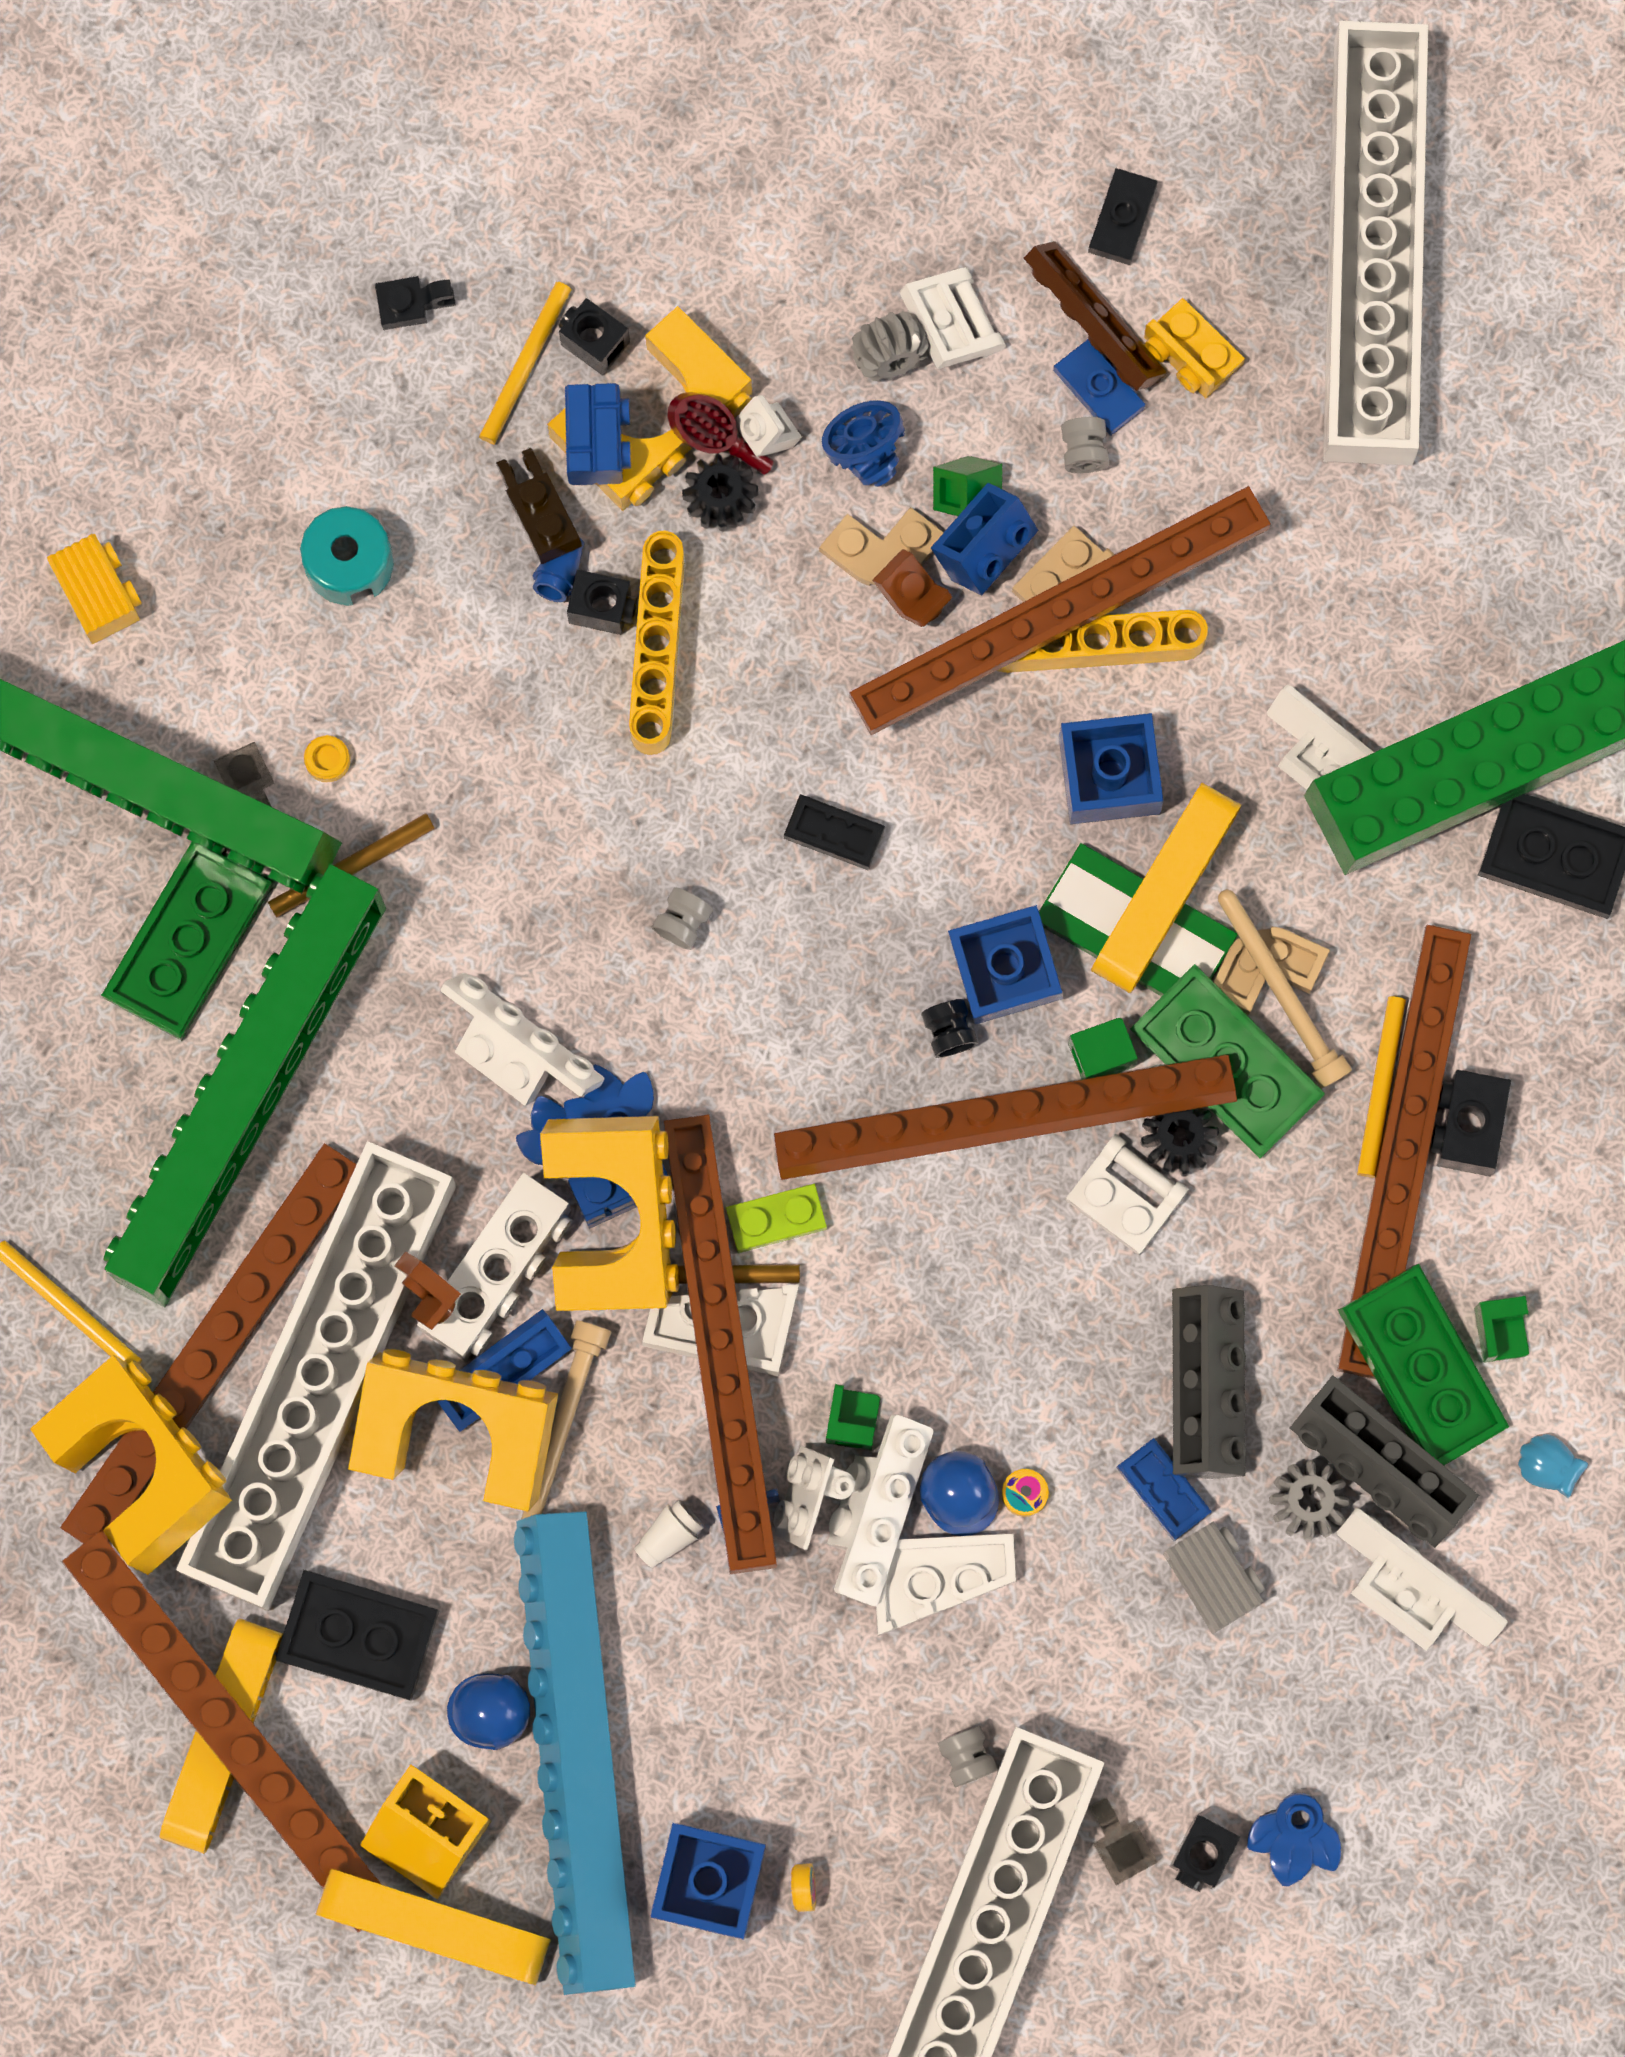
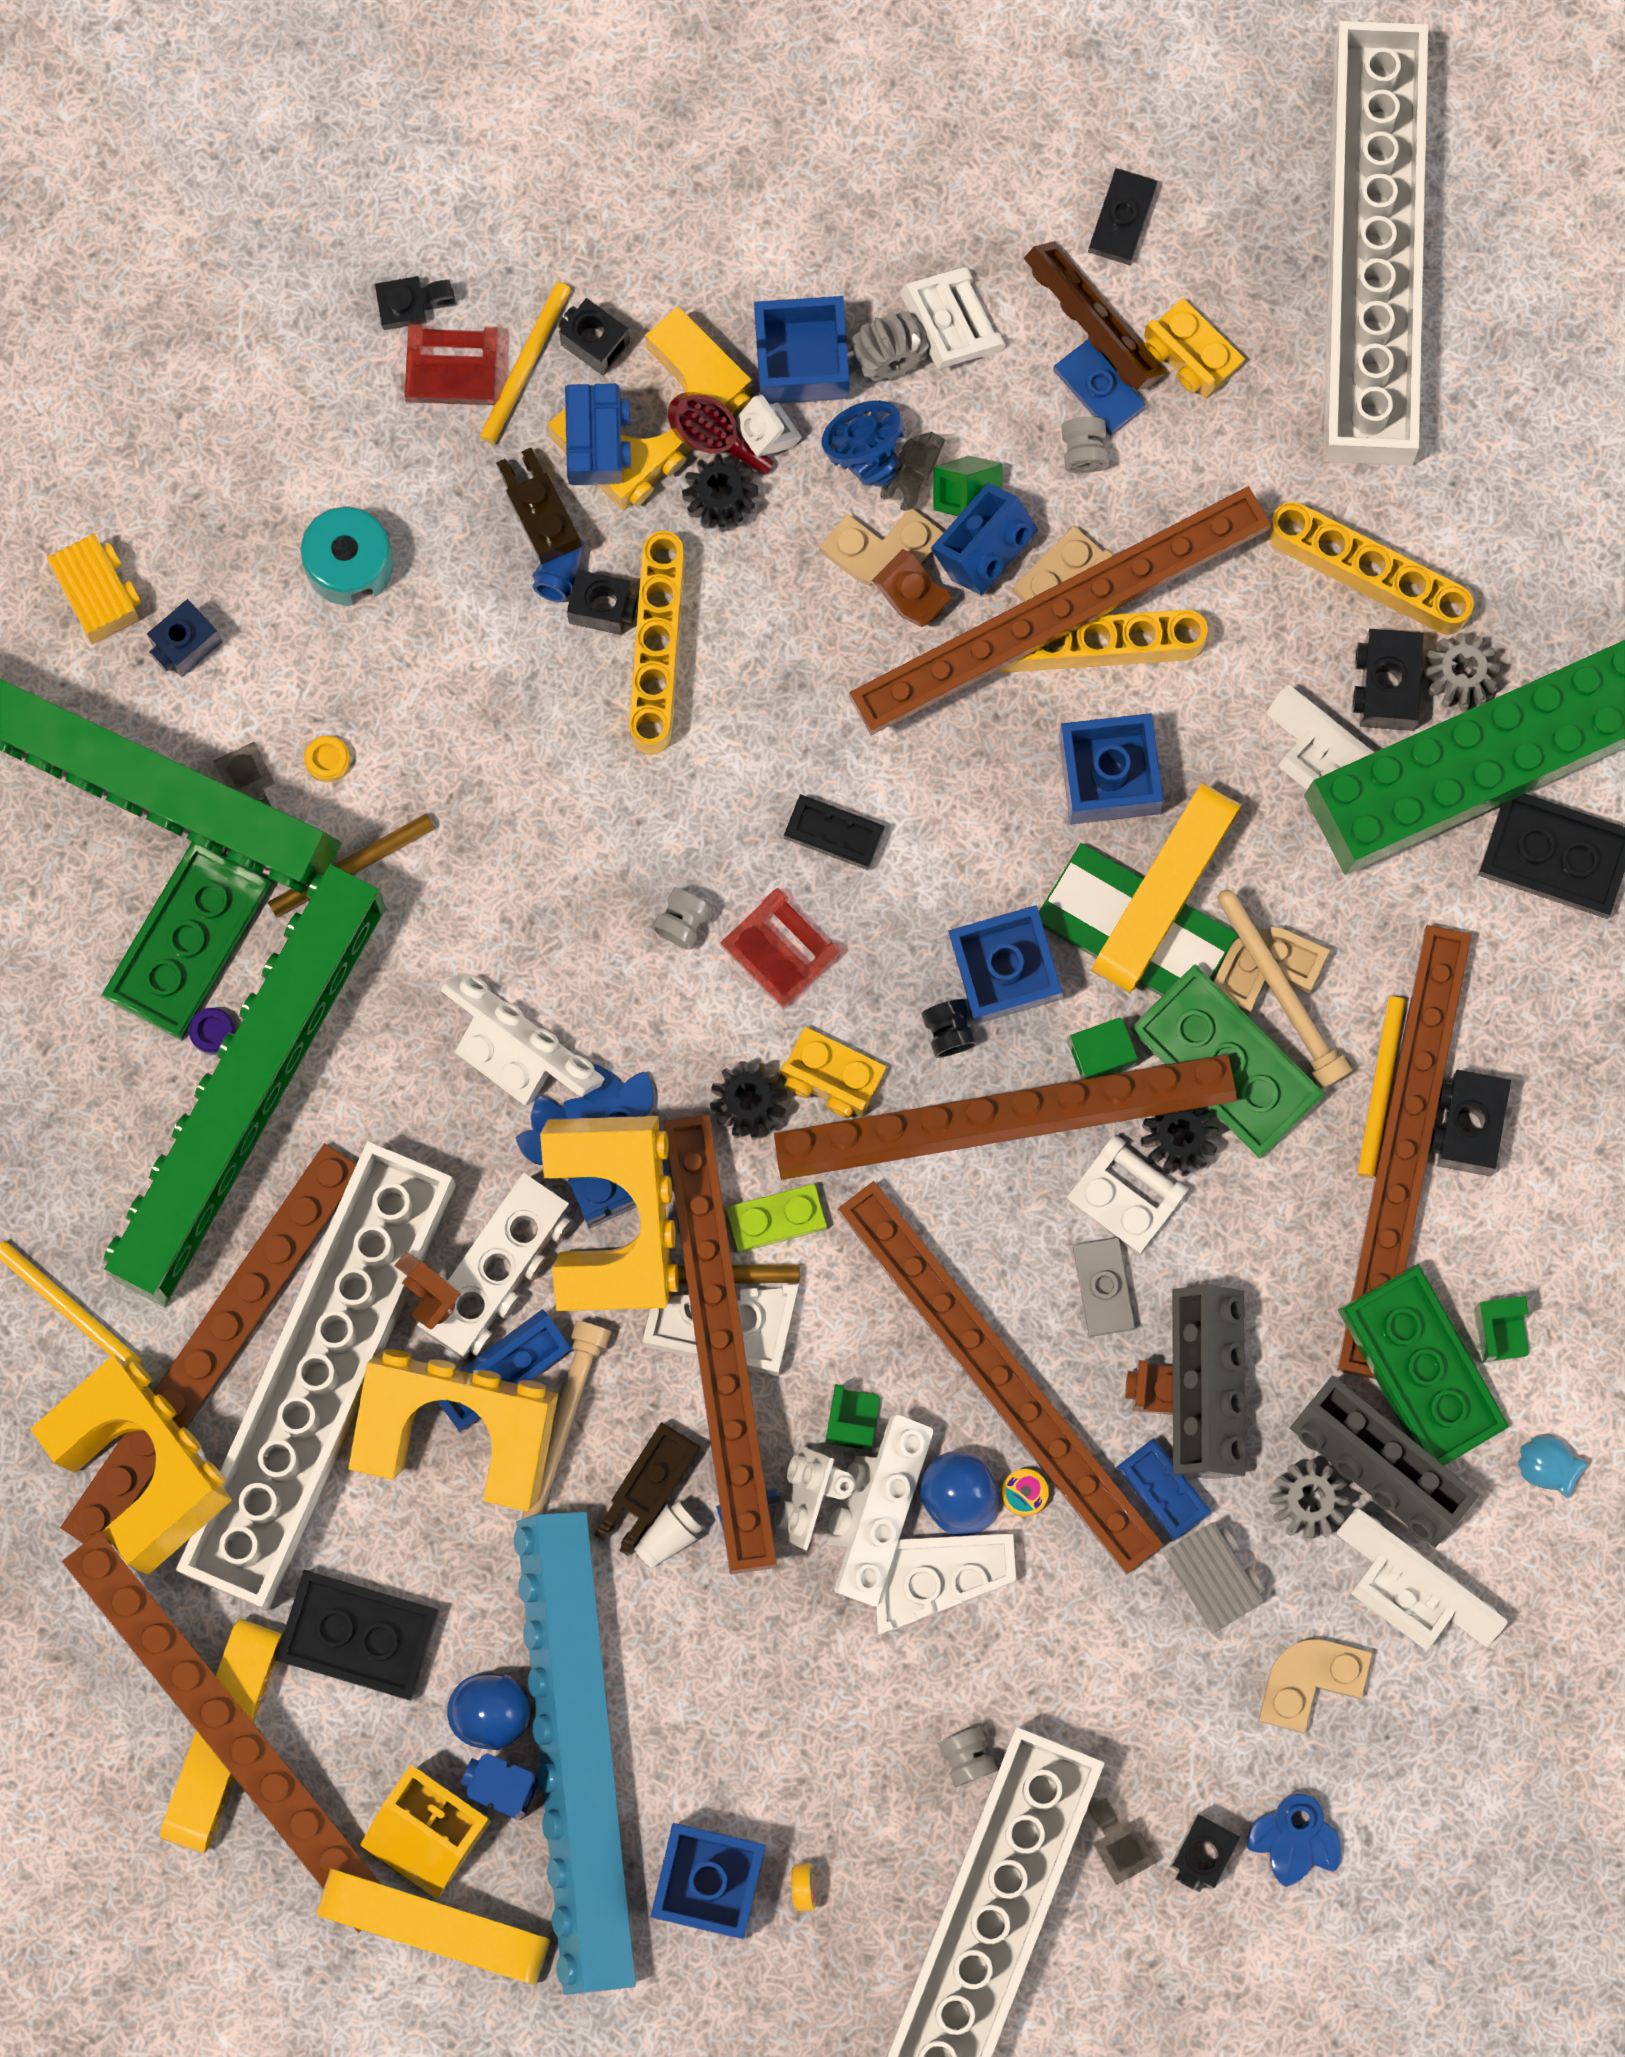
none -> dark blue brick [147,599,222,677]
none -> dark purple tile [189,1008,236,1055]
none -> clear red plate [404,324,499,405]
none -> blue brick [461,1753,538,1821]
none -> dark brown hinge [595,1422,701,1556]
none -> black gear [710,1061,787,1140]
none -> clear red plate [720,887,842,1010]
none -> blue piece [754,296,850,404]
none -> yellow bracket [780,1027,887,1119]
none -> dark orange plate [837,1181,1163,1575]
none -> clear smoke plate [880,431,946,511]
none -> light grey plate [1072,1237,1135,1338]
none -> dark orange bracket [1125,1360,1173,1415]
none -> tan plate [1258,1639,1372,1733]
none -> yellow beam [1268,502,1474,635]
none -> black brick [1352,628,1424,731]
none -> light grey gear [1423,632,1501,711]

